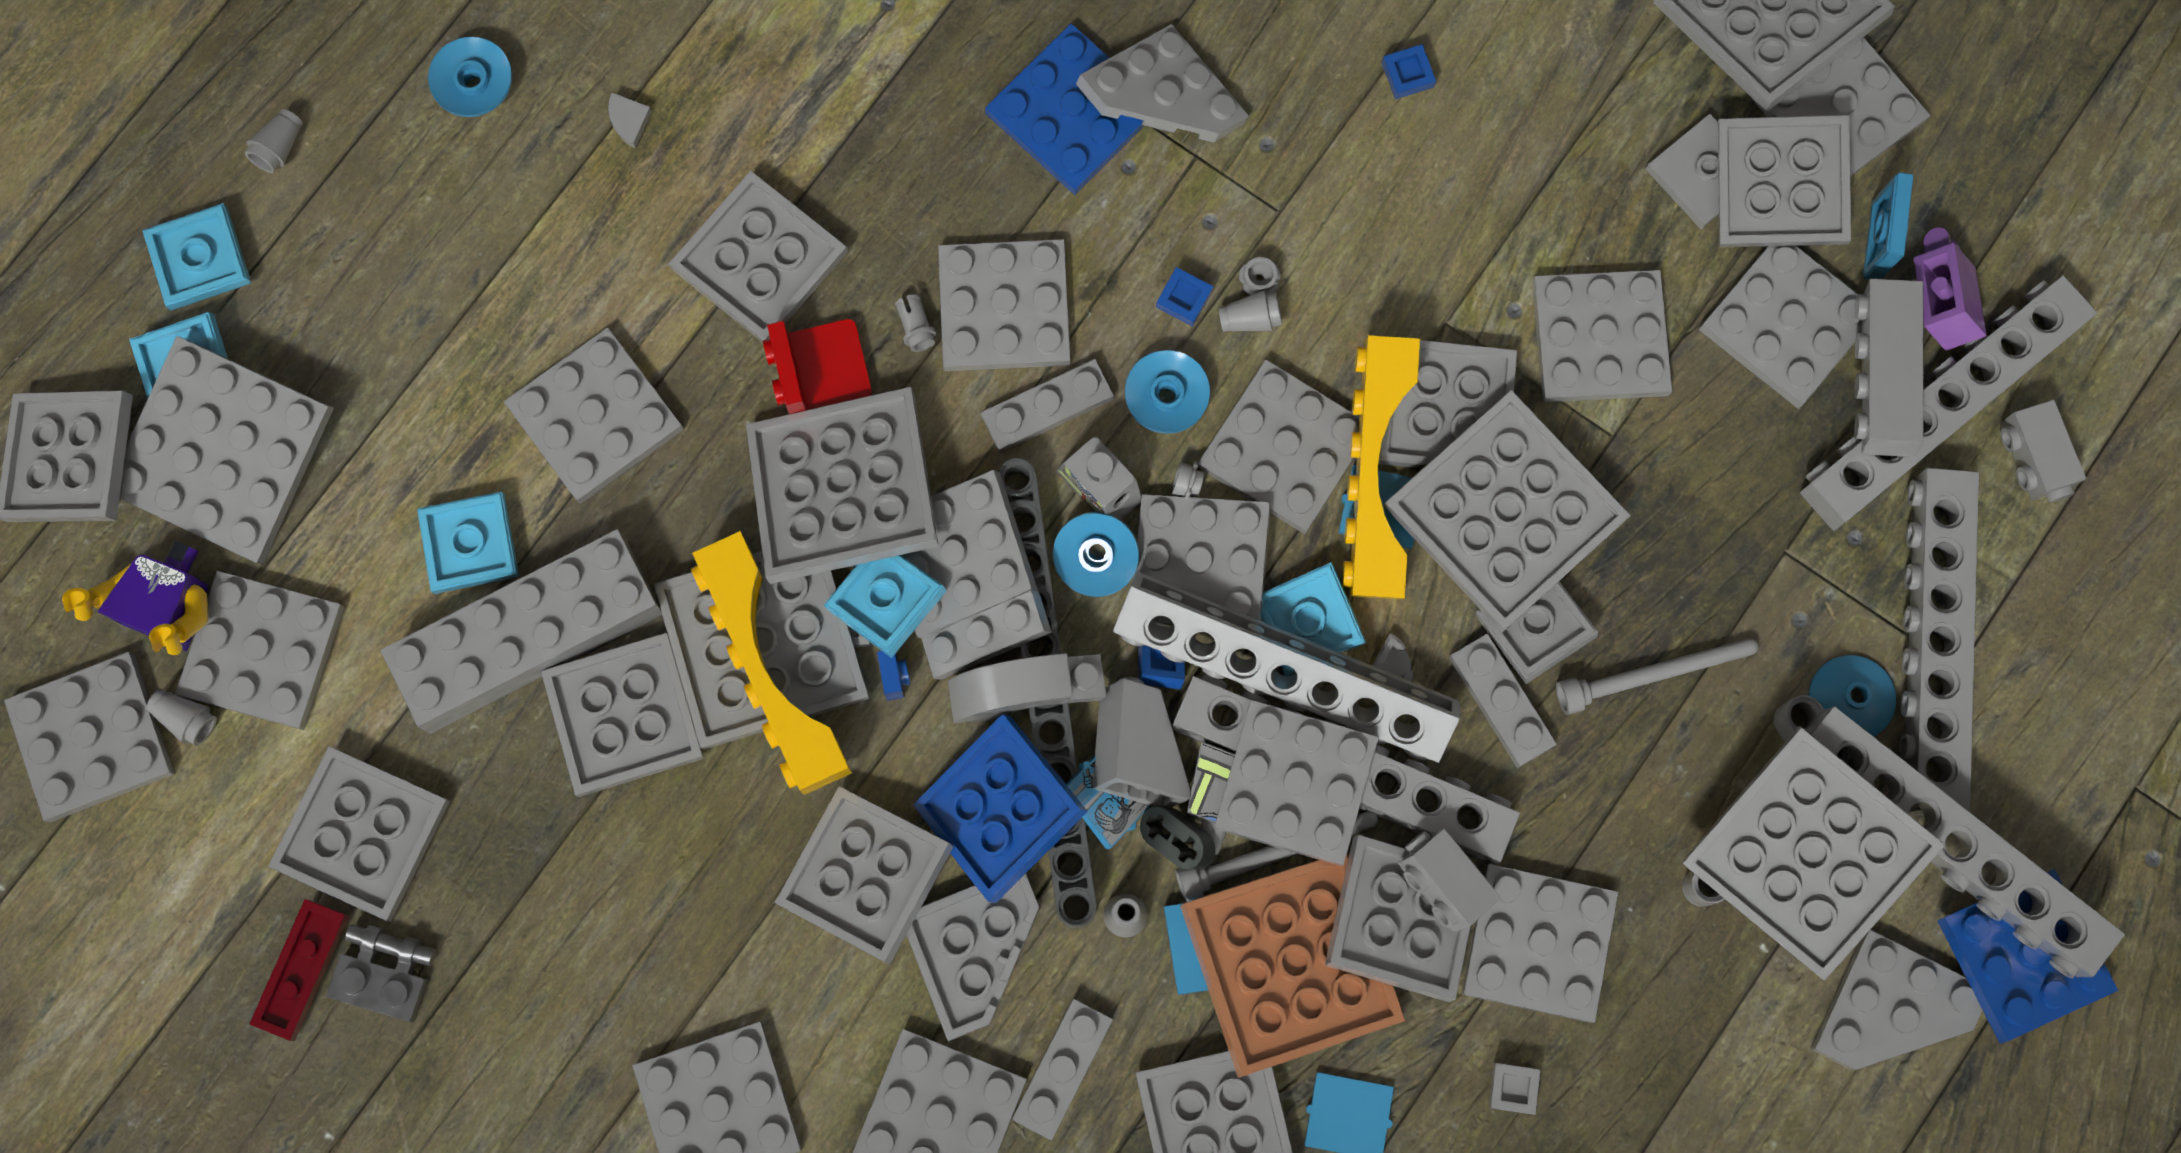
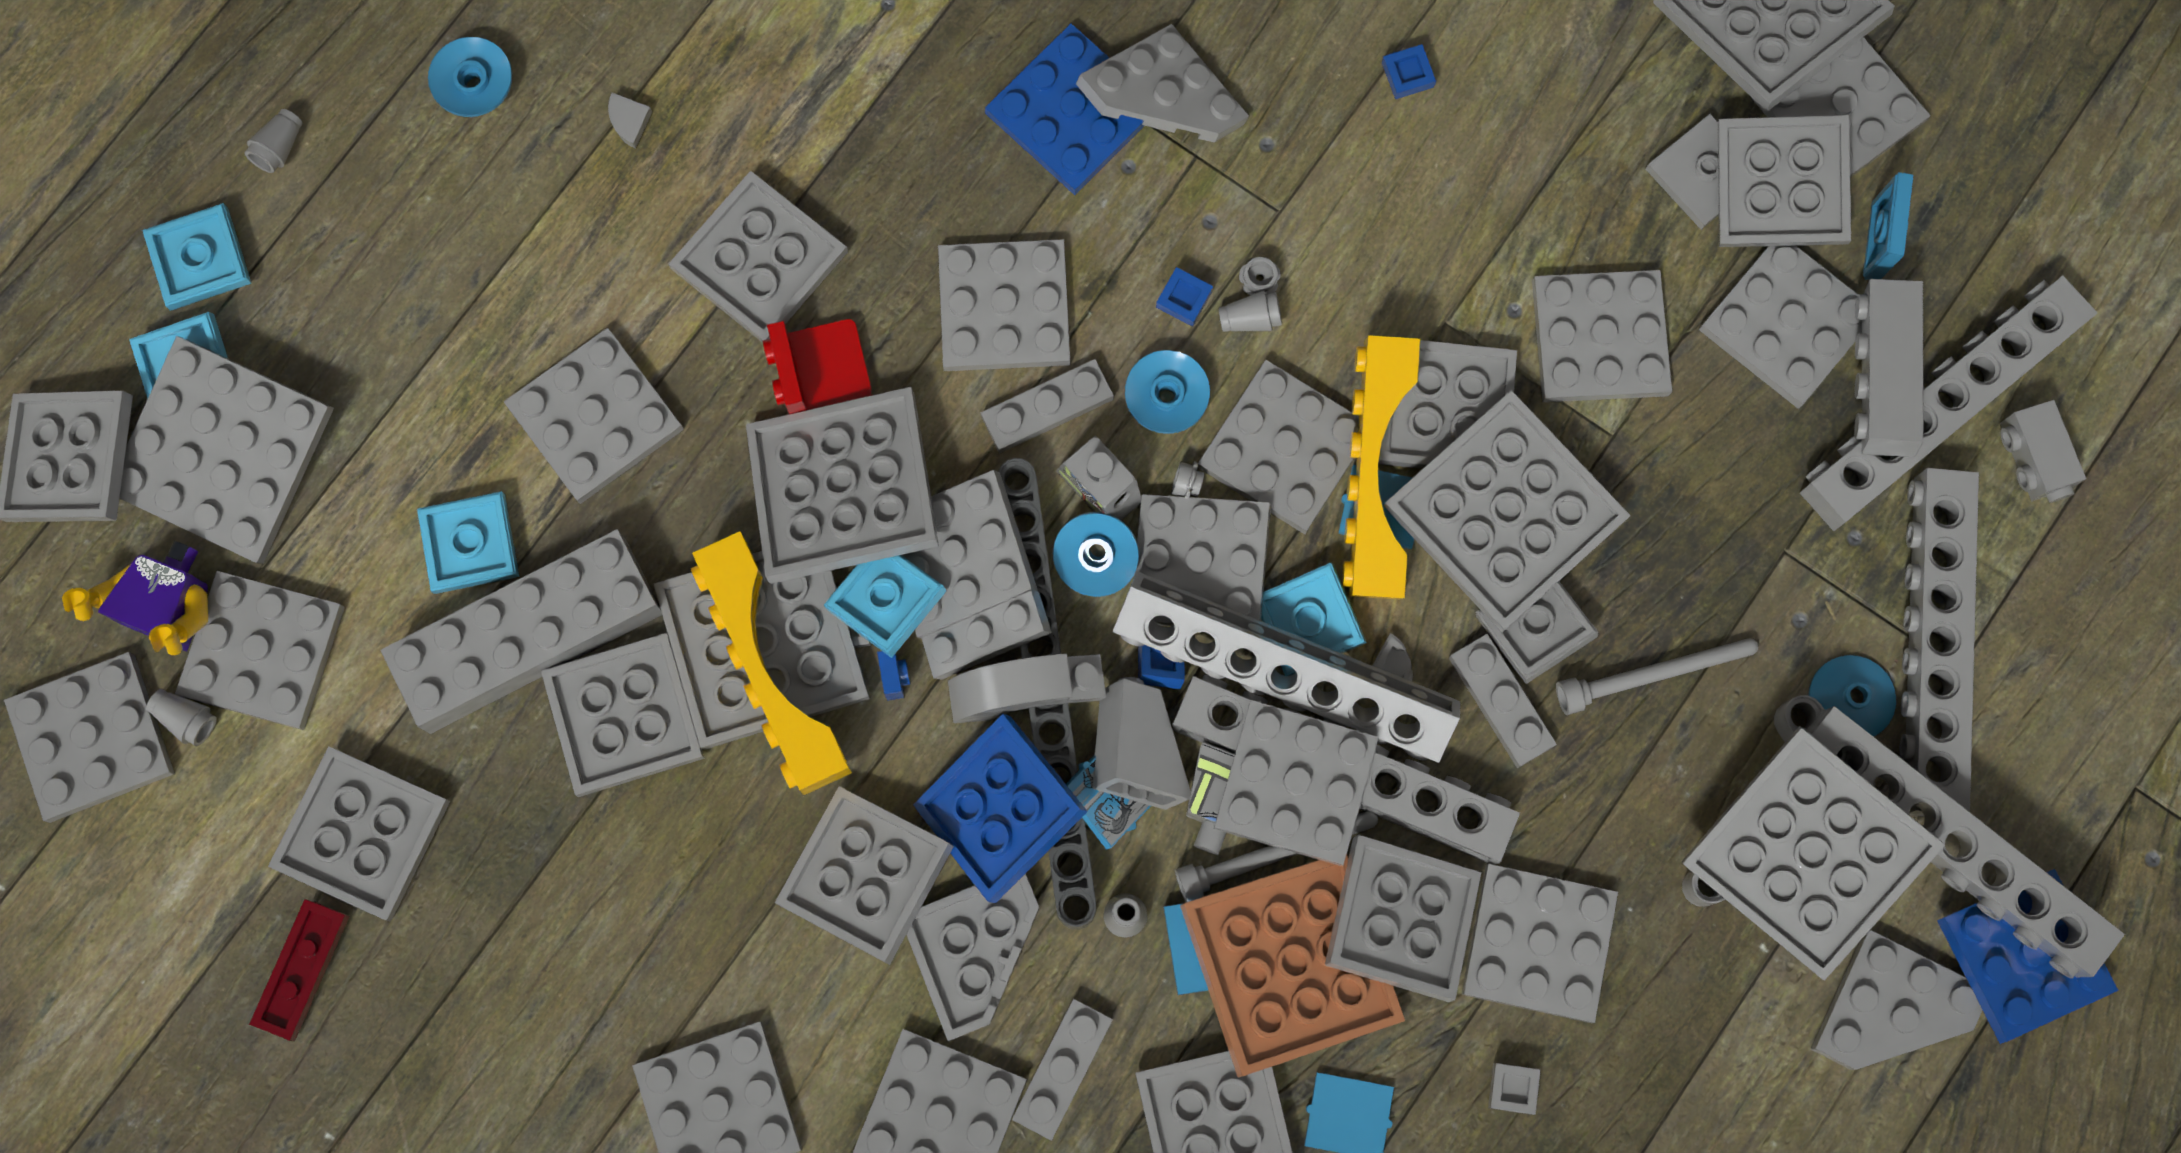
flat silver plate [326,924,436,1023] -> none
light grey pin [895,294,936,352] -> none
pearl dark grey beam [1140,807,1215,870] -> none
light grey brick [1398,829,1501,932] -> none
medium lavender brick [1914,227,1987,350] -> none

